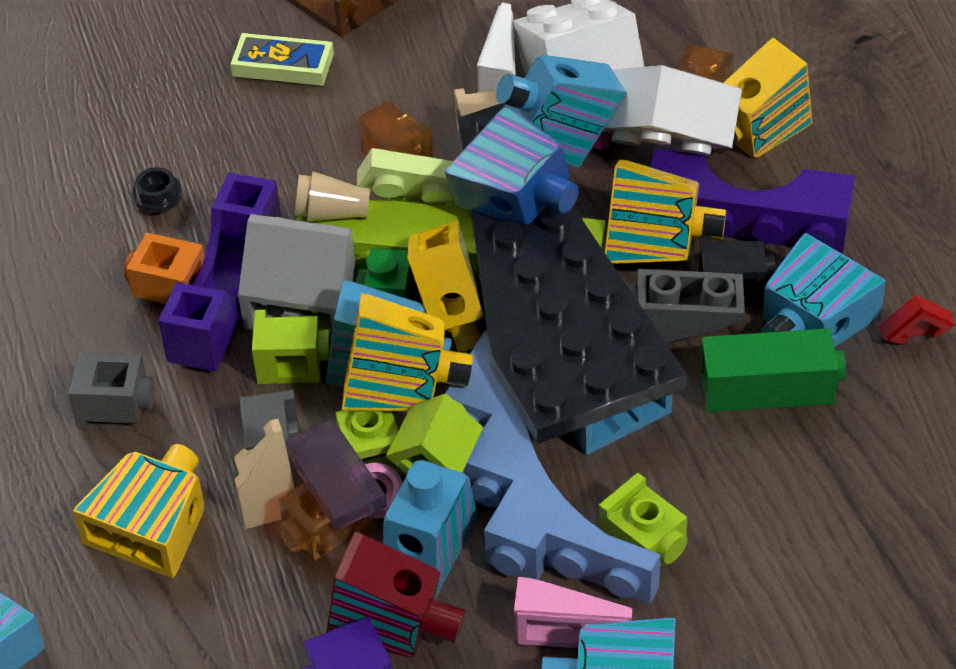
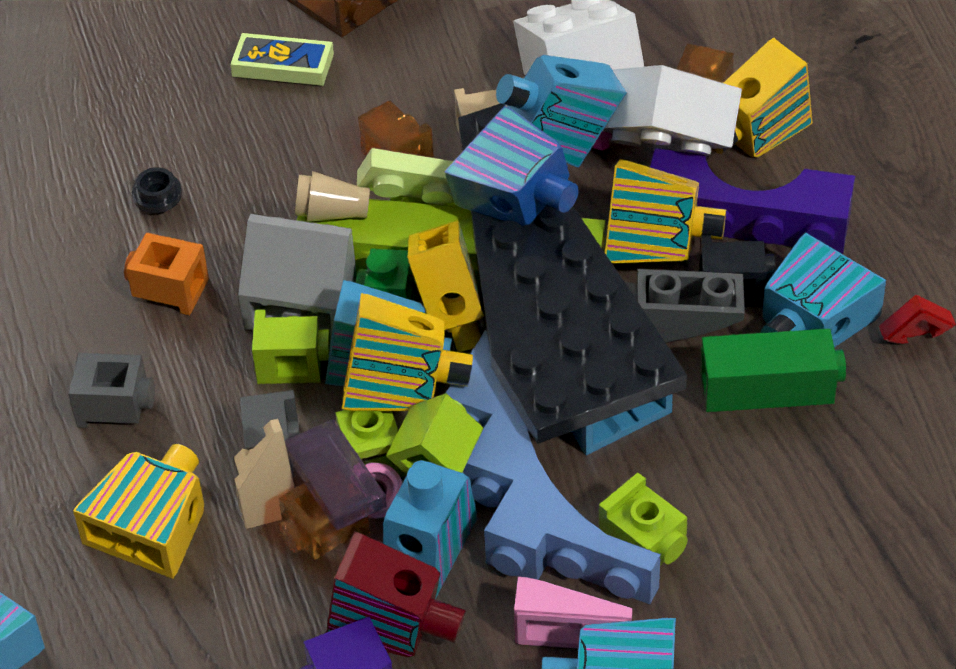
dark purple arch [158,172,282,372] -> none
white slope [477,3,516,93] -> none

